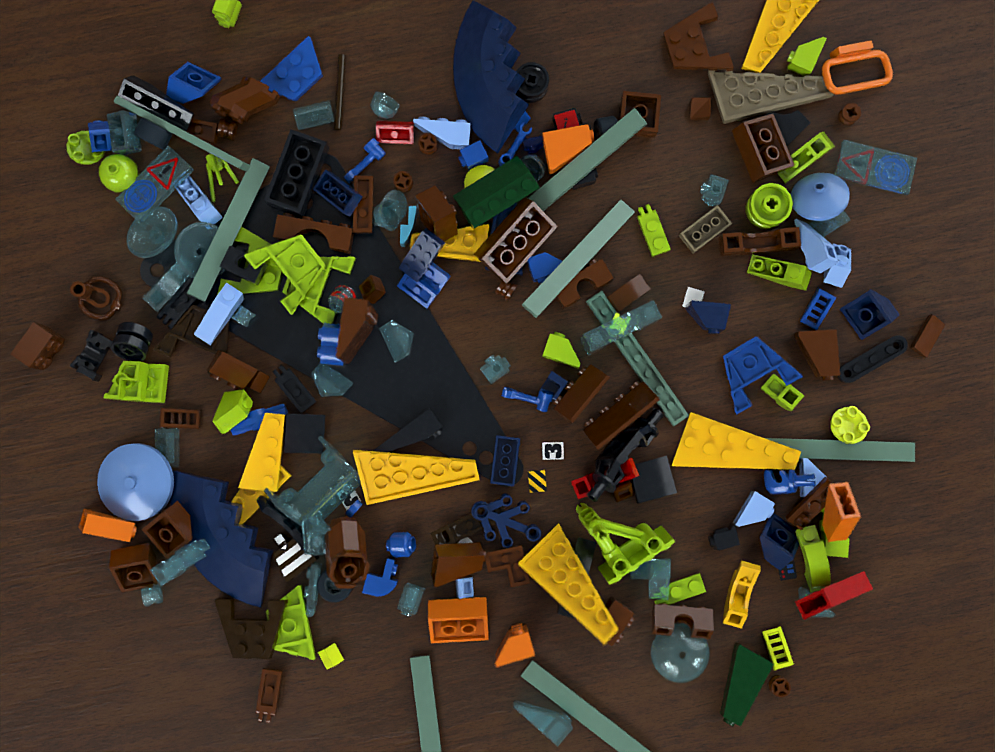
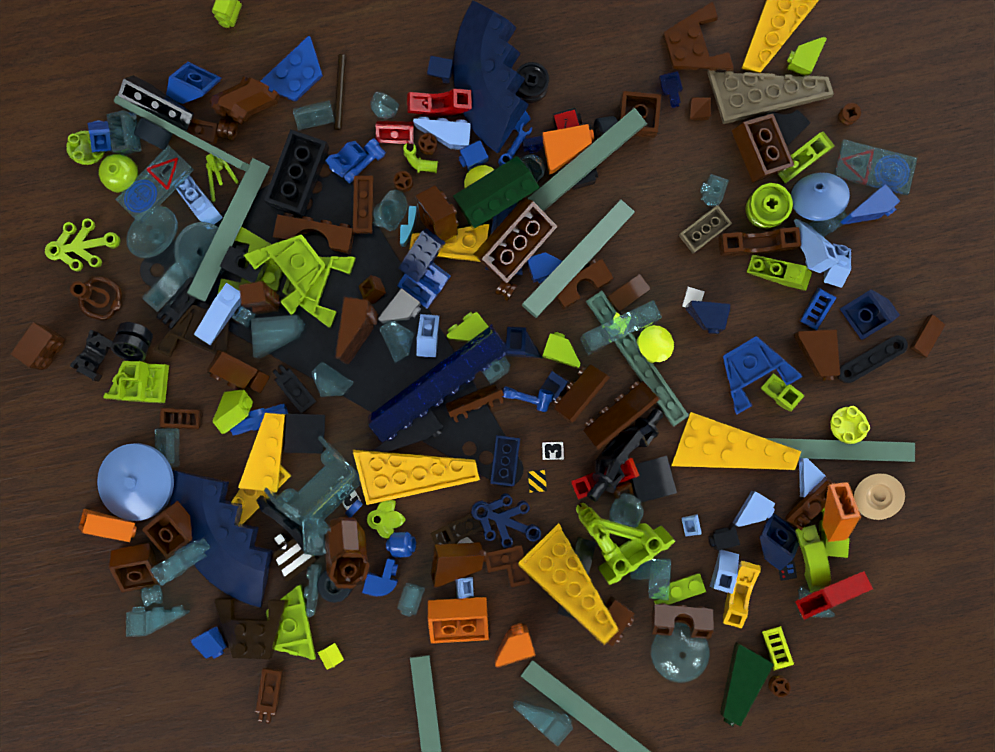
dark blue piece [313,169,363,216] -> none
blue brick [317,323,344,366] -> none
clear light blue head [328,285,357,313] -> none
lime hinge [637,204,671,257] -> none
blue piece [764,469,816,494] -> none
orange bar [822,40,893,95] -> none
none -> lime plant [45,219,120,272]
none -> clear light blue slope [126,606,190,637]
none -> blue slope [191,626,228,659]
none -> reddish brown arch [239,281,281,315]
none -> clear light blue slope [251,315,304,359]
none -> blue brick [325,141,368,177]
none -> lime plate [367,500,406,538]
none -> clear blue brick [368,325,509,443]
none -> light grey slope [378,288,421,323]
none -> lime piece [403,143,438,173]
none -> red arch [407,89,472,117]
none -> light blue slope [417,314,439,357]
none -> dark blue panel [427,56,453,84]
none -> reddish brown plate [445,382,504,422]
none -> lime slope [446,312,491,343]
none -> dark blue slope [505,326,543,358]
none -> clear light blue hair [609,493,644,528]
none -> neon yellow dish [637,325,674,363]
none -> clear blue plate [659,71,683,108]
none -> light blue slope [681,514,702,537]
none -> light blue slope [710,550,739,594]
none -> slope [841,184,900,225]
none -> tan hat [854,473,905,520]

